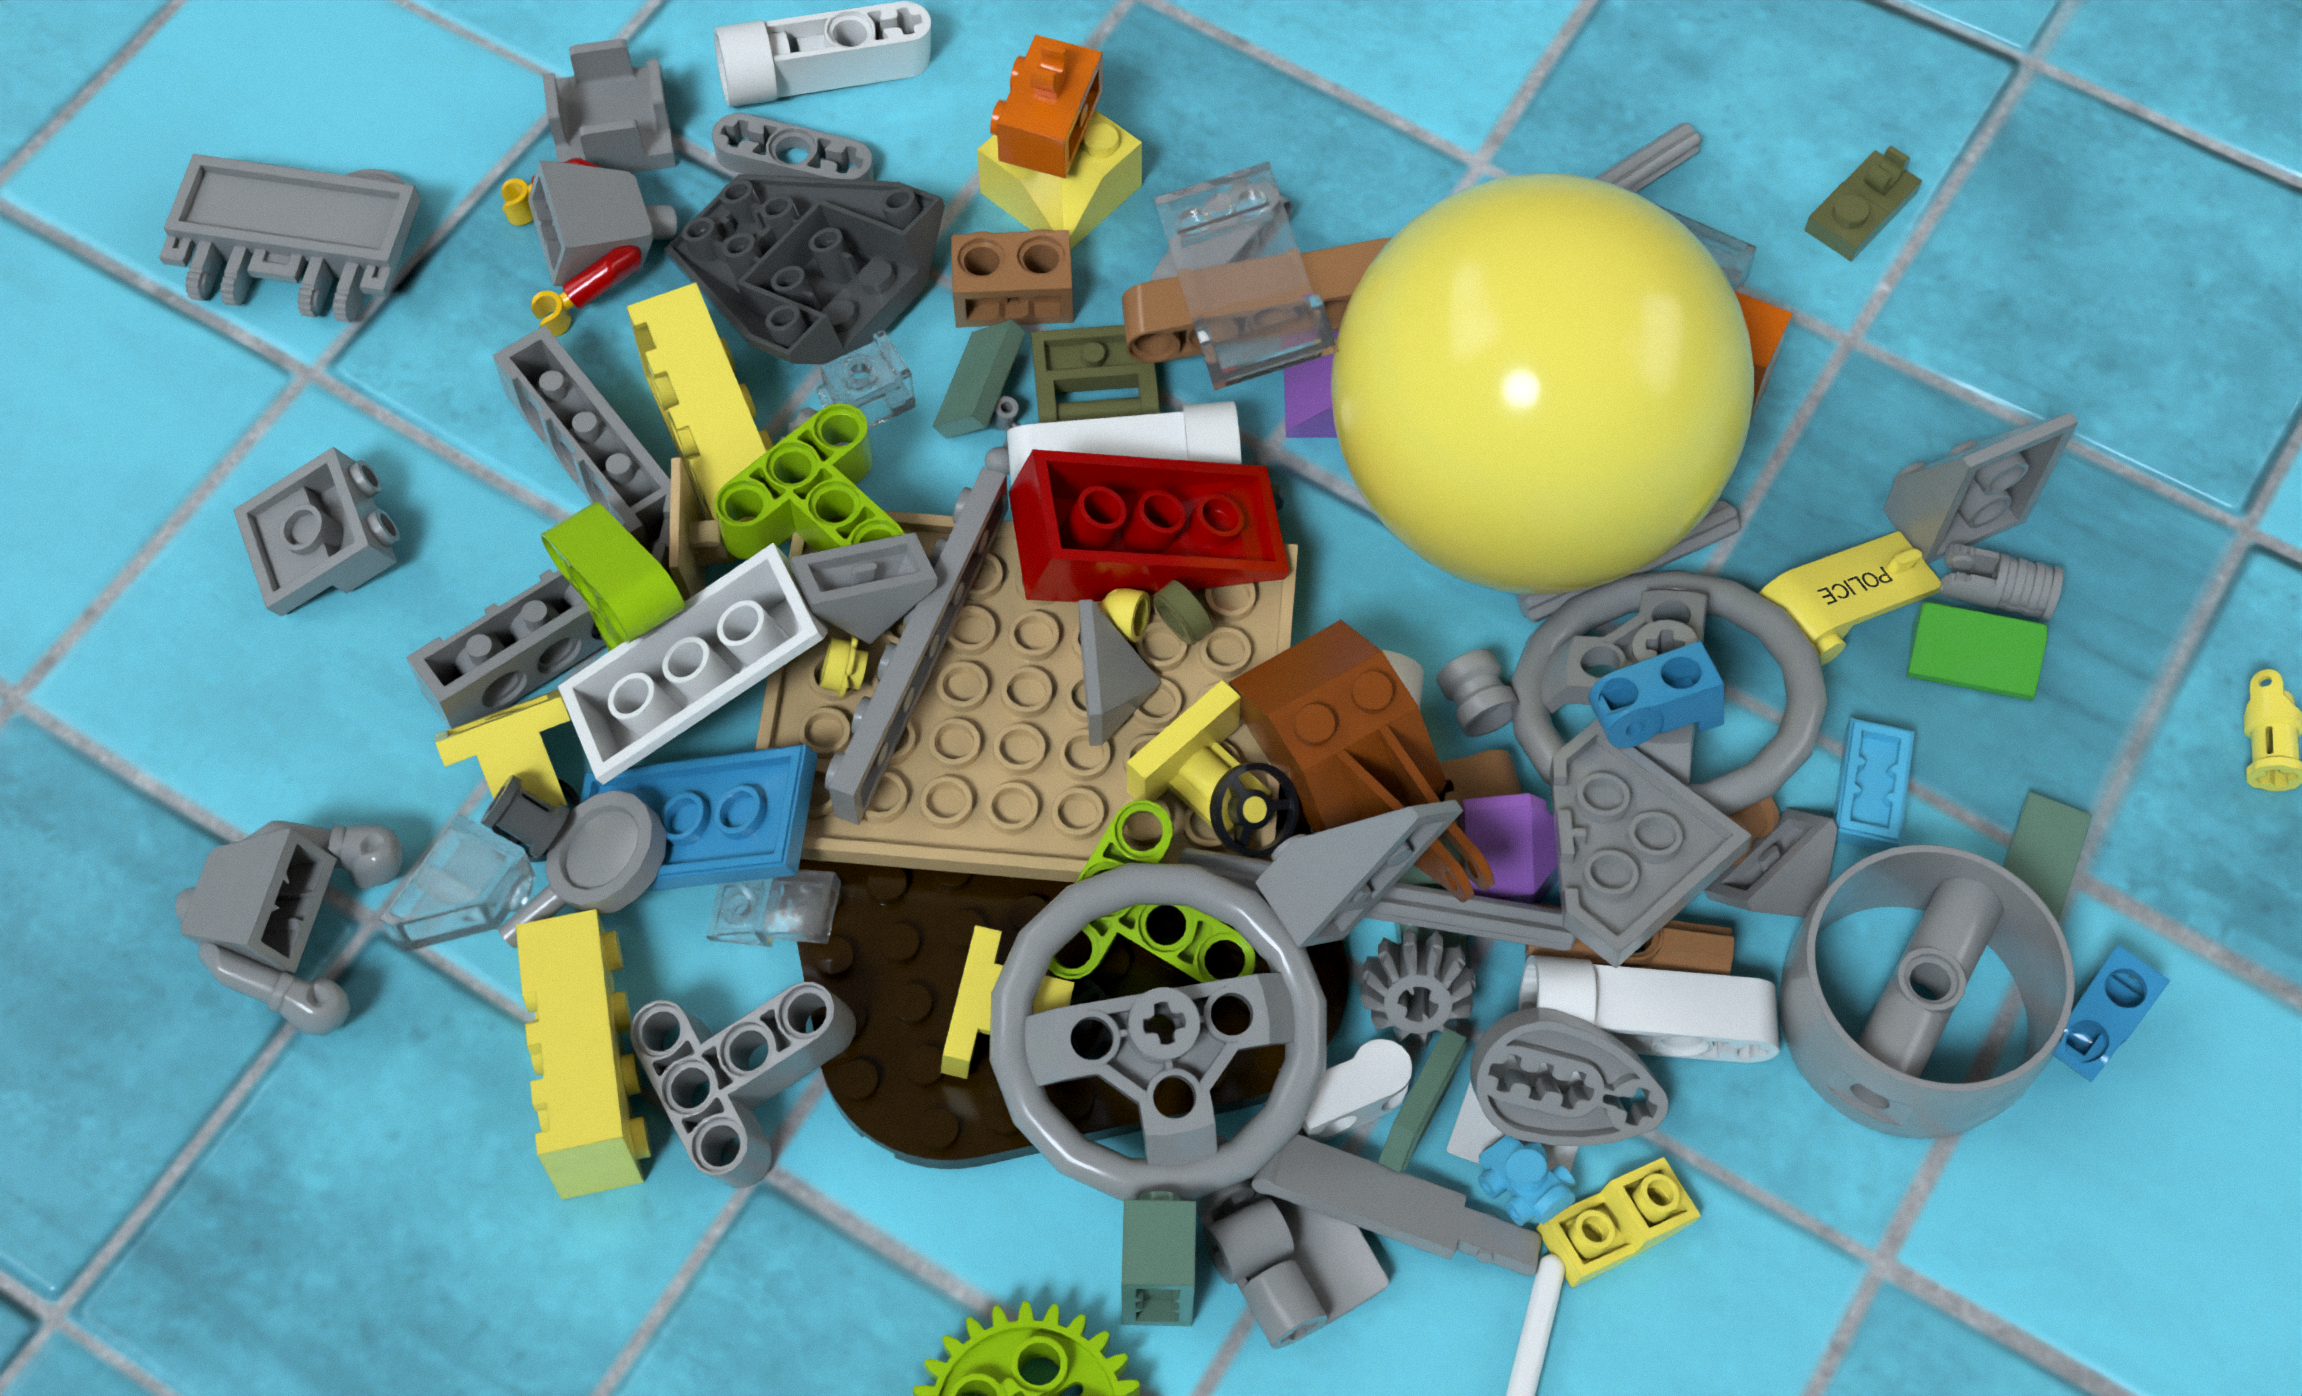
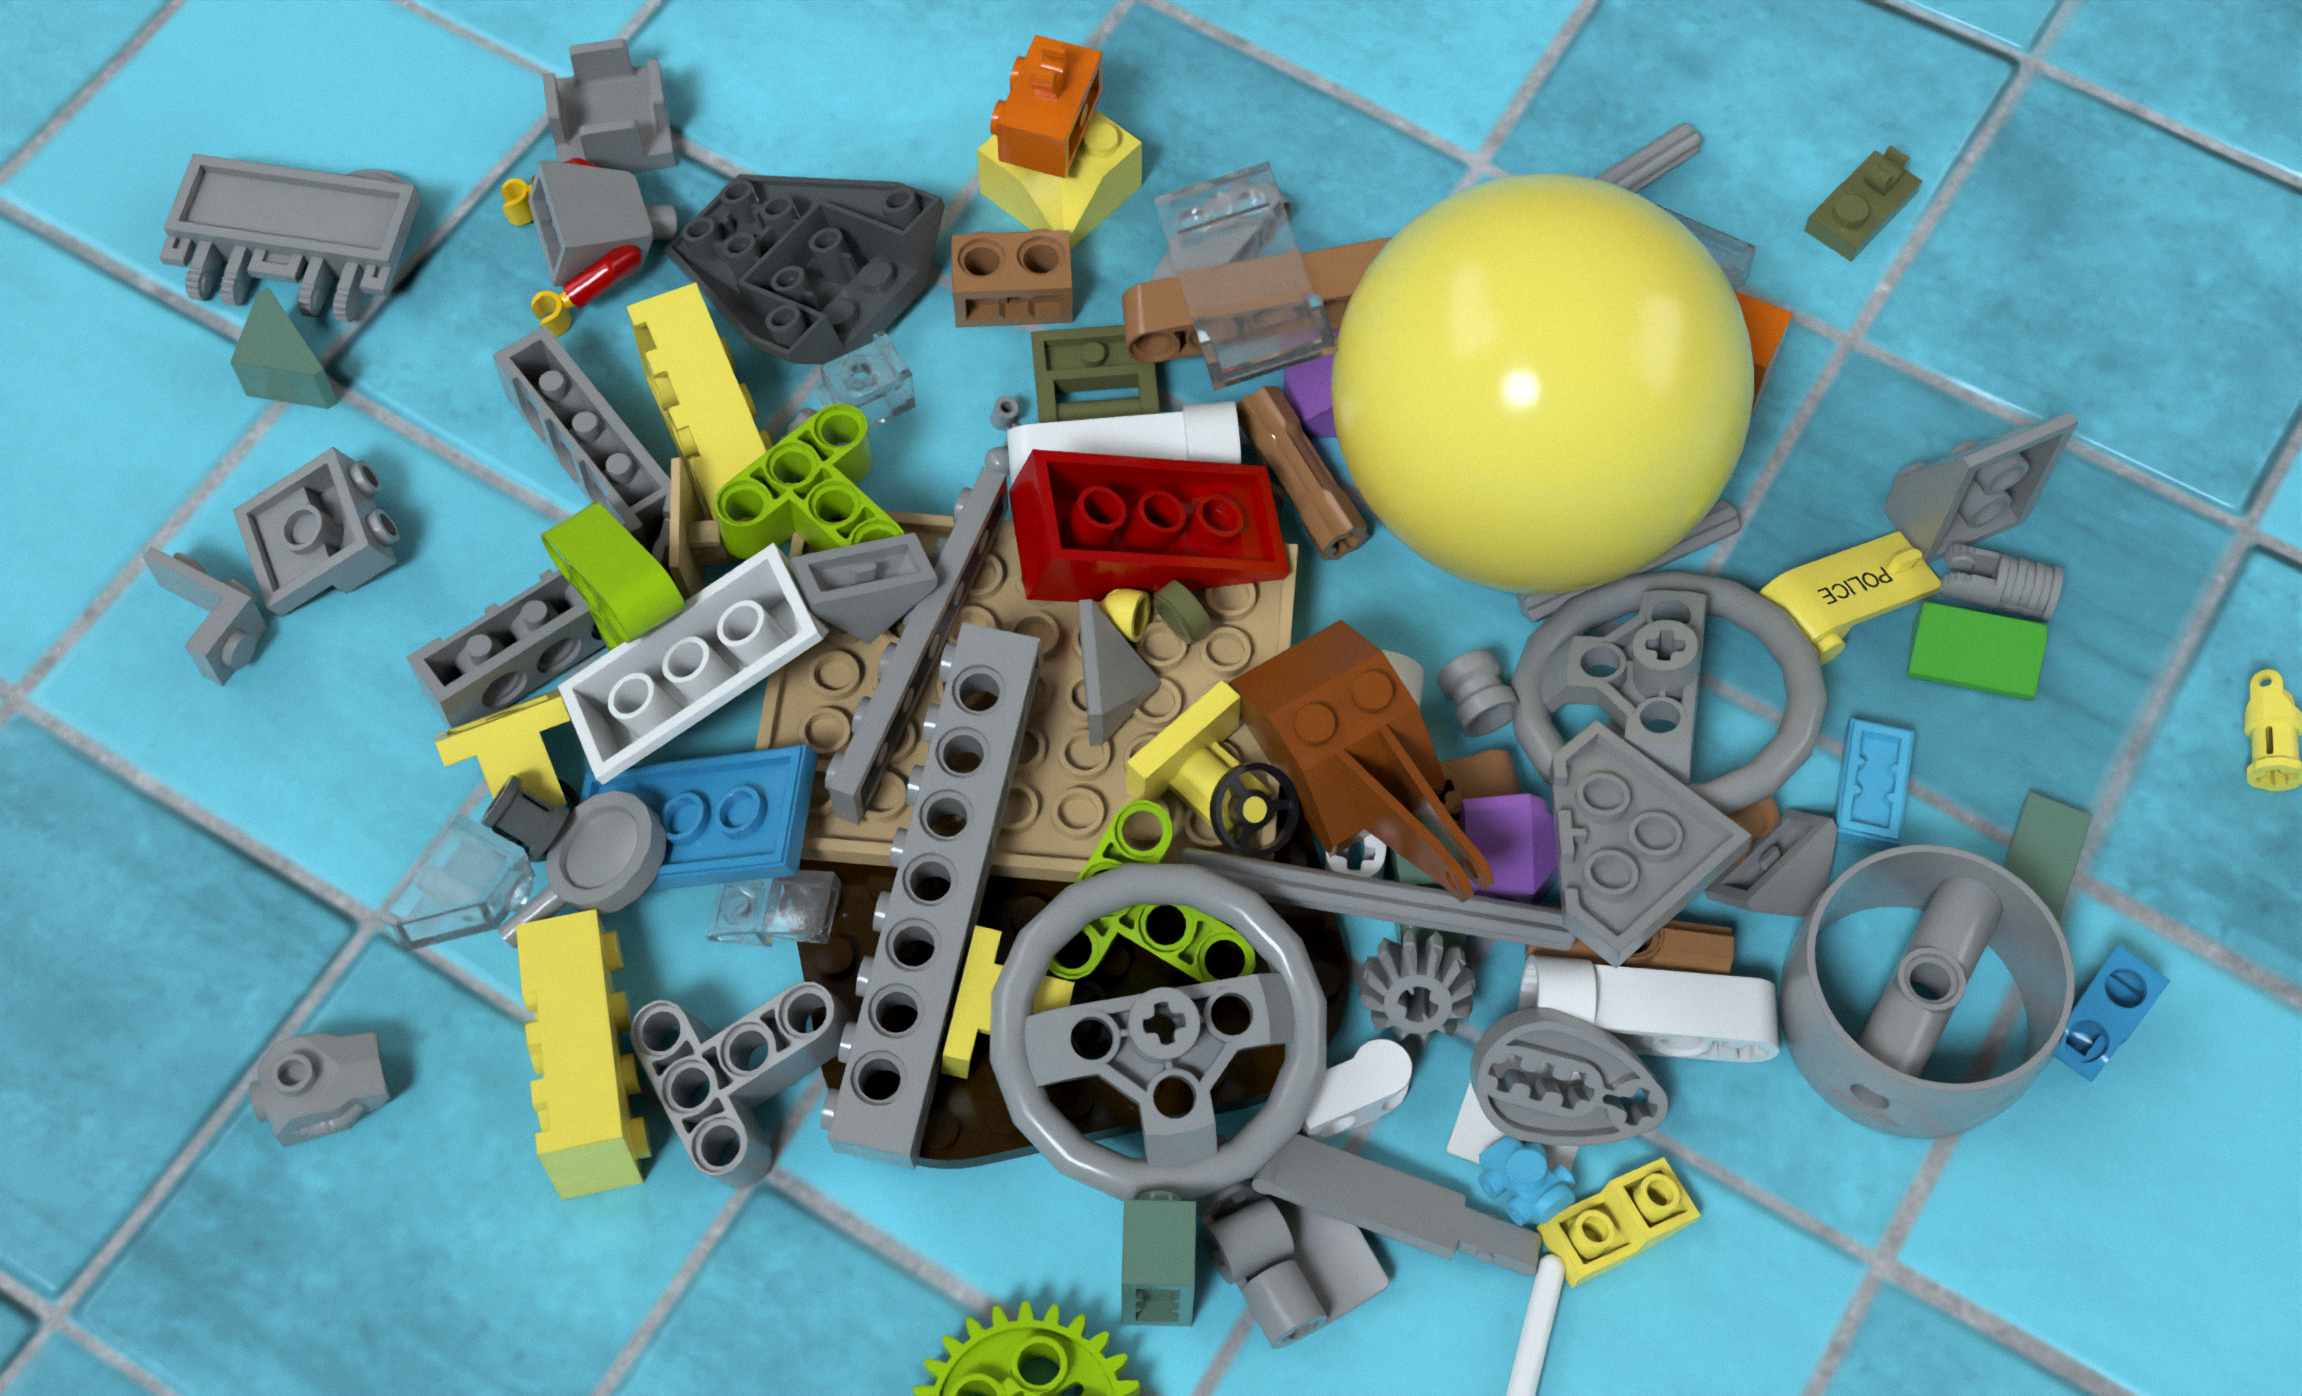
light grey torso [175,820,403,1036] -> none
light grey beam [712,113,874,181] -> none
white beam [713,1,931,108] -> none
light yellow plate [819,635,868,698] -> none
sand green tile [932,319,1025,439] -> none
light grey slope [1255,800,1463,948] -> none
sand green tile [1378,1027,1468,1173] -> none
dark azure leg [1588,640,1724,748] -> none
none -> light grey bracket [143,547,268,686]
none -> sand green slope [230,287,338,409]
none -> light grey hand [249,1032,390,1147]
none -> light grey brick [820,622,1043,1170]
none -> medium nougat axle [1236,386,1370,561]

